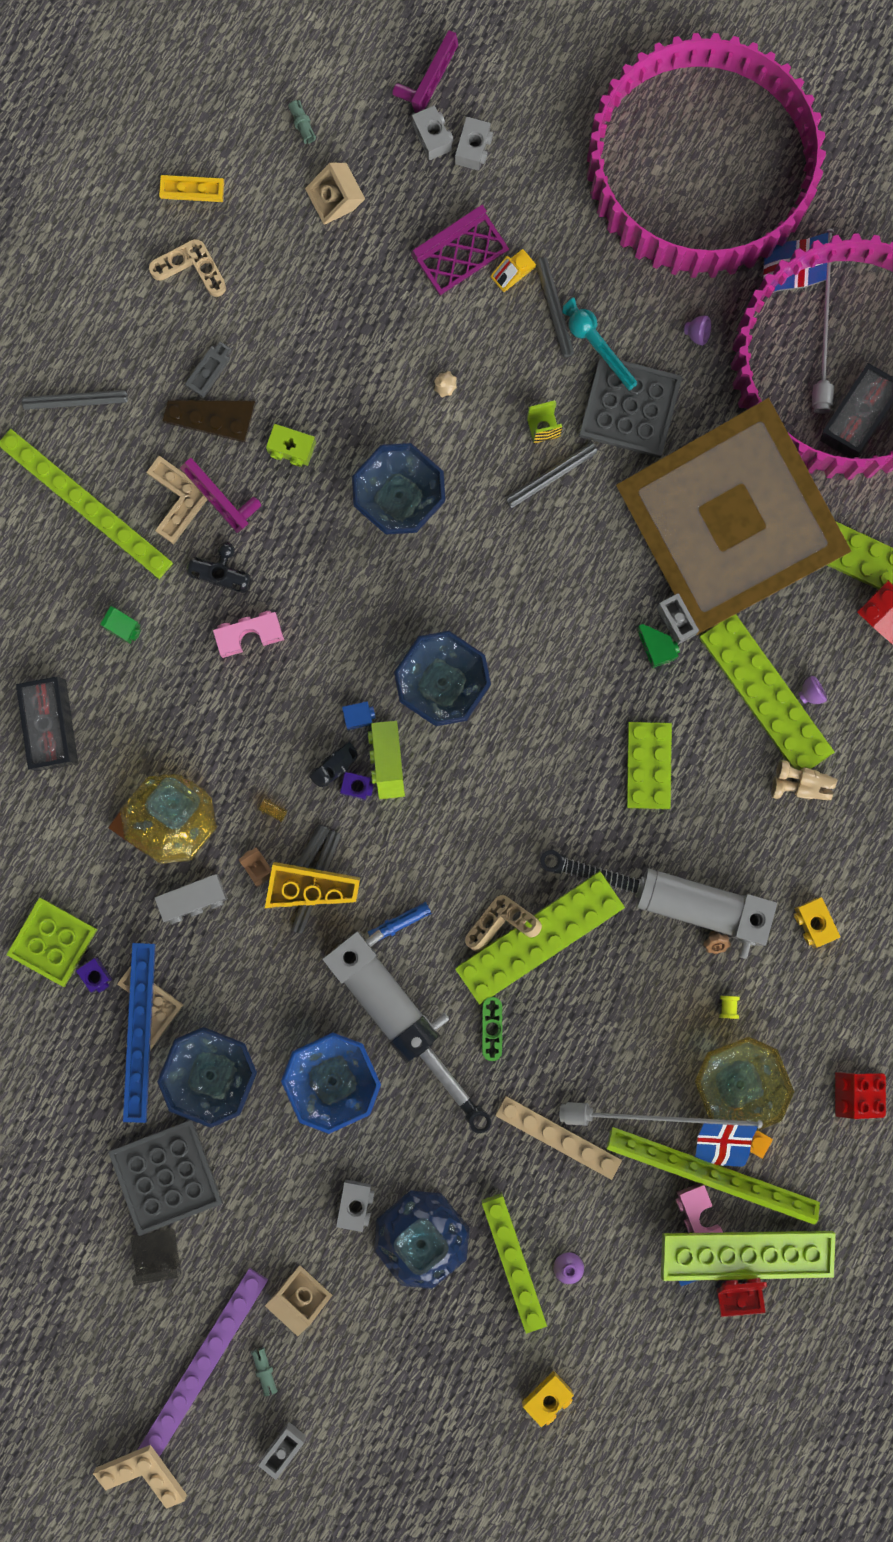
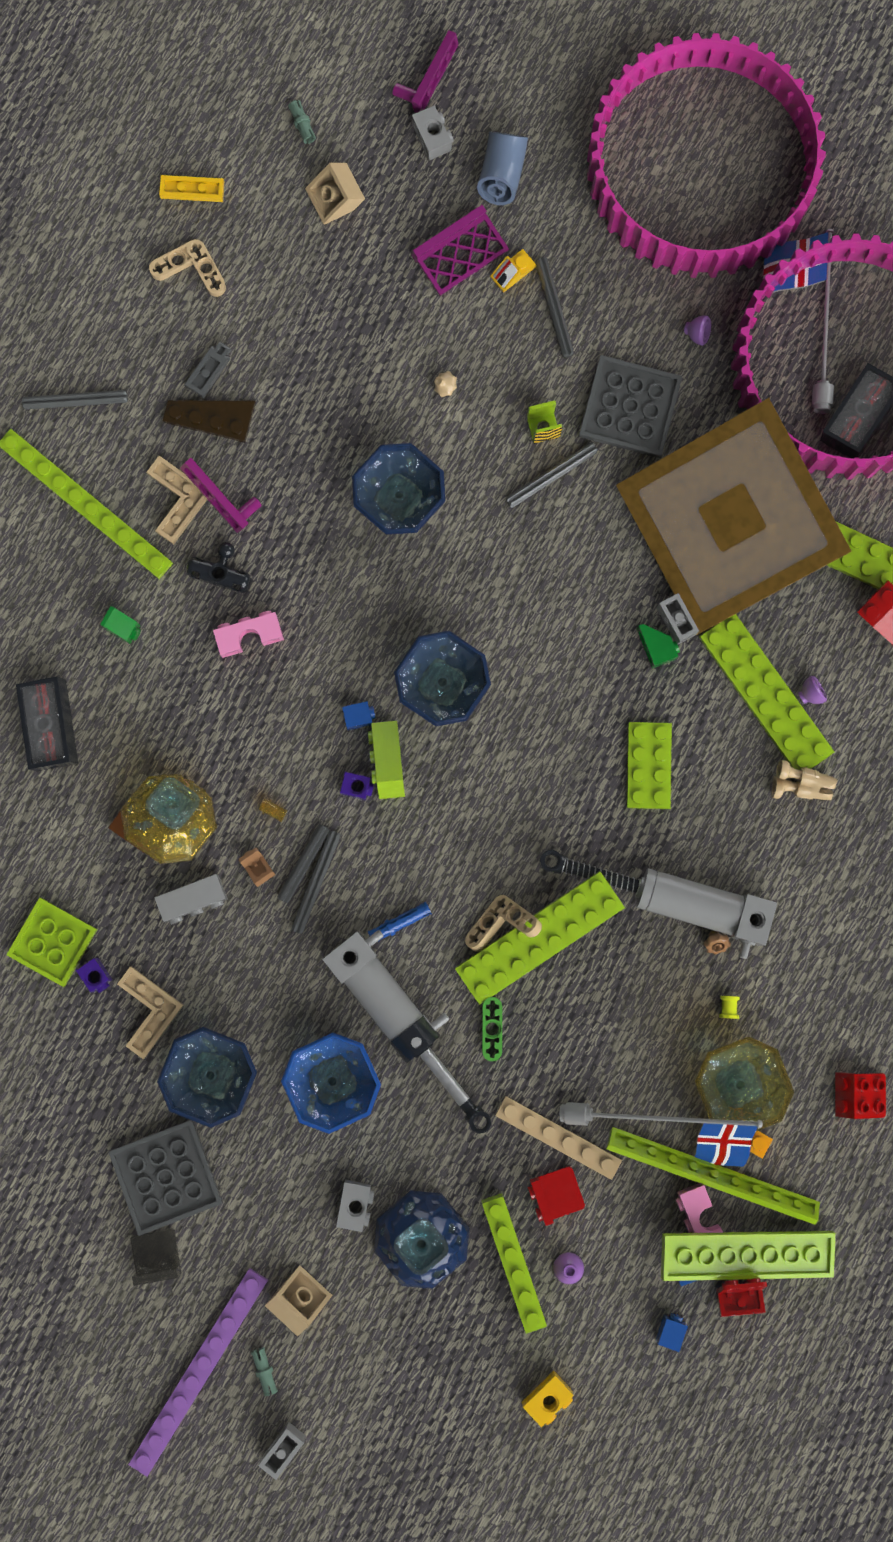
tan plate [93,1445,187,1509] -> none
blue plate [123,943,156,1123] -> none
yellow wedge [265,862,360,908] -> none
lime brick [266,424,316,467] -> none
black piece [309,742,358,787] -> none
light grey brick [455,117,493,171] -> none
teal piece [562,297,638,390] -> none
yellow brick [794,897,840,948] -> none
none -> sand blue brick [477,132,528,205]
none -> red bracket [528,1166,585,1226]
none -> blue brick [656,1313,688,1352]

